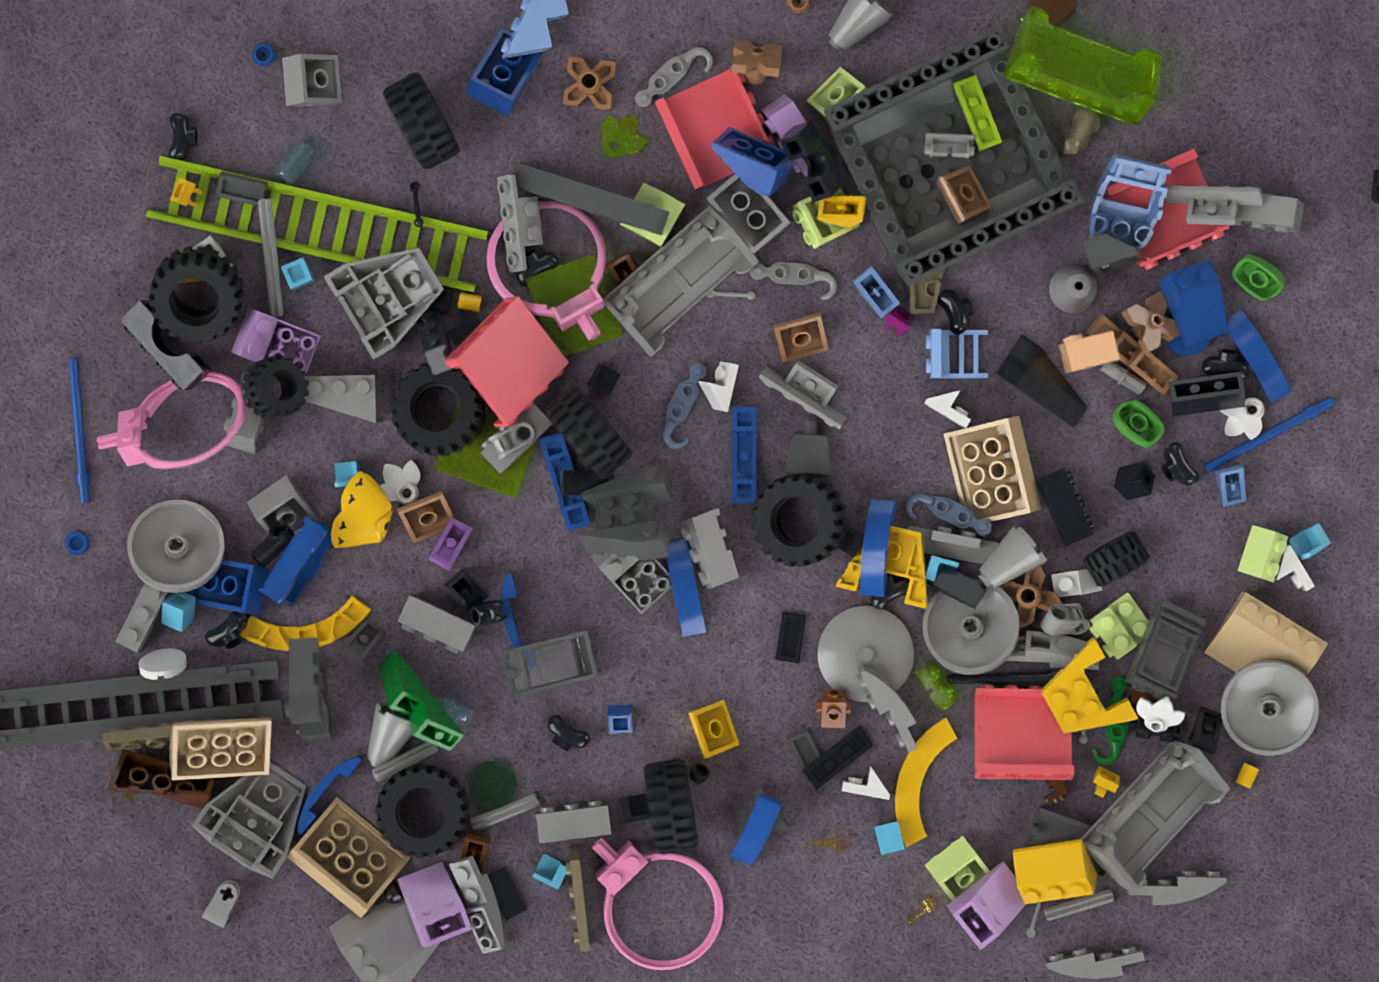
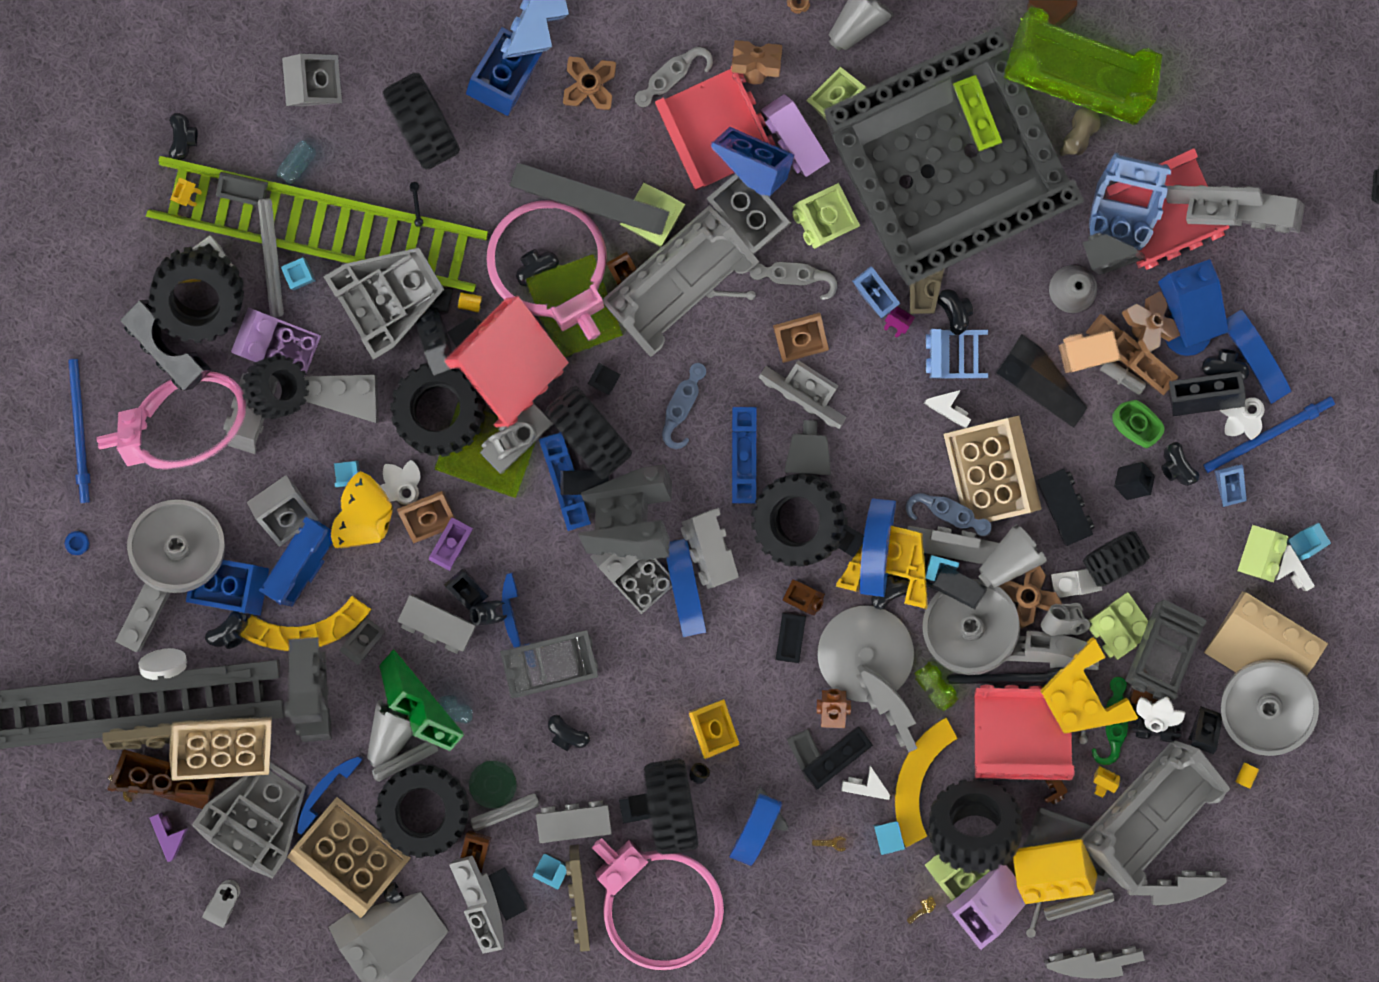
medium azure panel [161,592,196,632] -> none
black piece [250,520,295,568] -> none
blue plate [252,43,276,67] -> none
lavender slope [397,862,472,947] -> none
light grey bracket [497,174,543,273] -> none
clear neon green plate [601,115,647,158] -> none
blue slope [607,705,633,734] -> none
white slope [698,361,739,412] -> none
black arch [779,121,845,202] -> none
yellow slope [817,196,867,229] -> none
light grey hinge [924,133,974,159] -> none
medium nougat slope [937,165,992,225] -> none
bright green piece [1232,253,1285,301] -> none
none -> medium lavender slope [150,812,188,862]
none -> reddish brown bracket [782,579,825,616]
none -> black tyre [929,778,1022,874]

